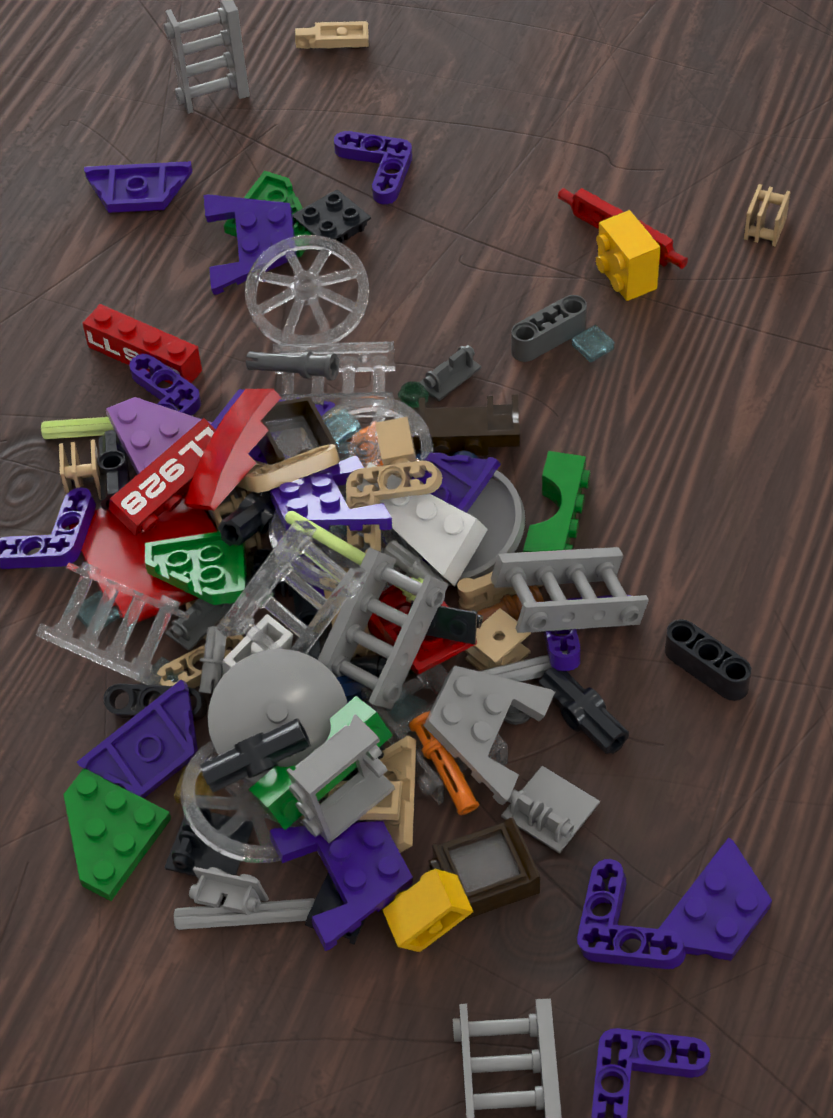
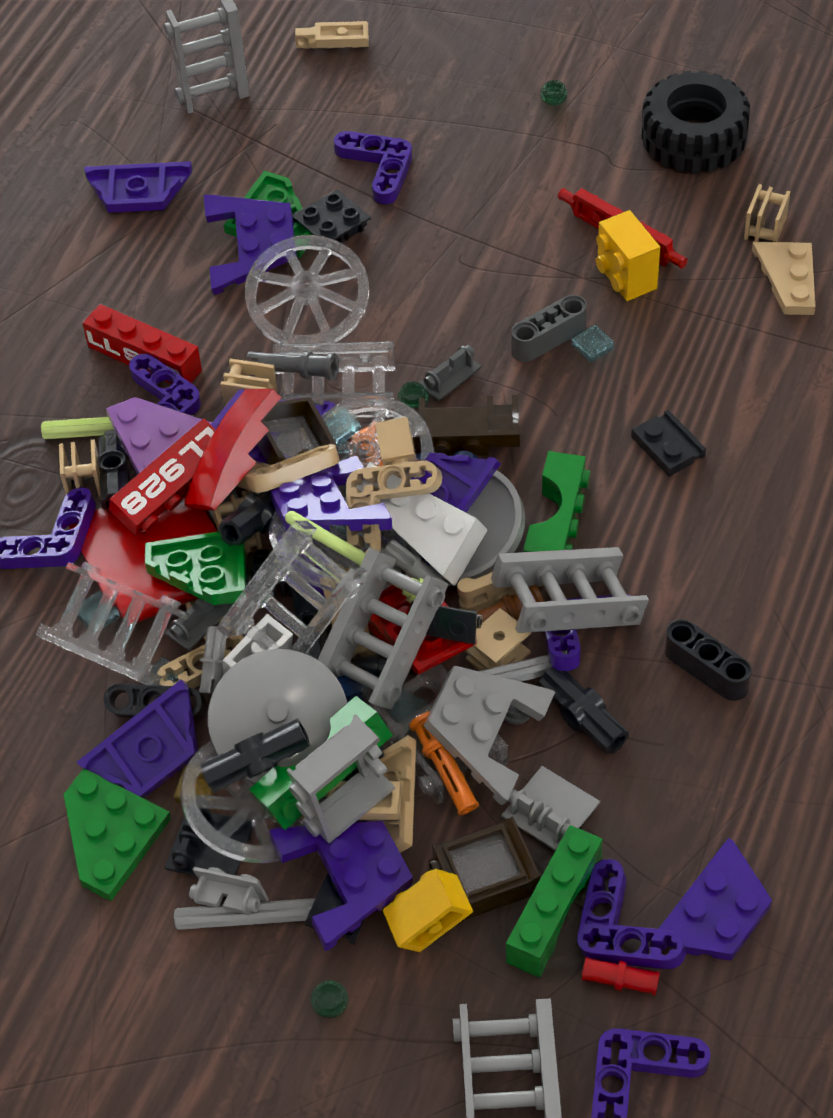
none -> tan piece [220,359,278,407]
none -> clear green plate [311,980,349,1018]
none -> green arch [506,825,603,978]
none -> clear green plate [540,80,568,105]
none -> red pin [582,956,660,996]
none -> black plate [631,410,706,477]
none -> black tyre [641,70,750,174]
none -> tan wing [752,242,816,315]

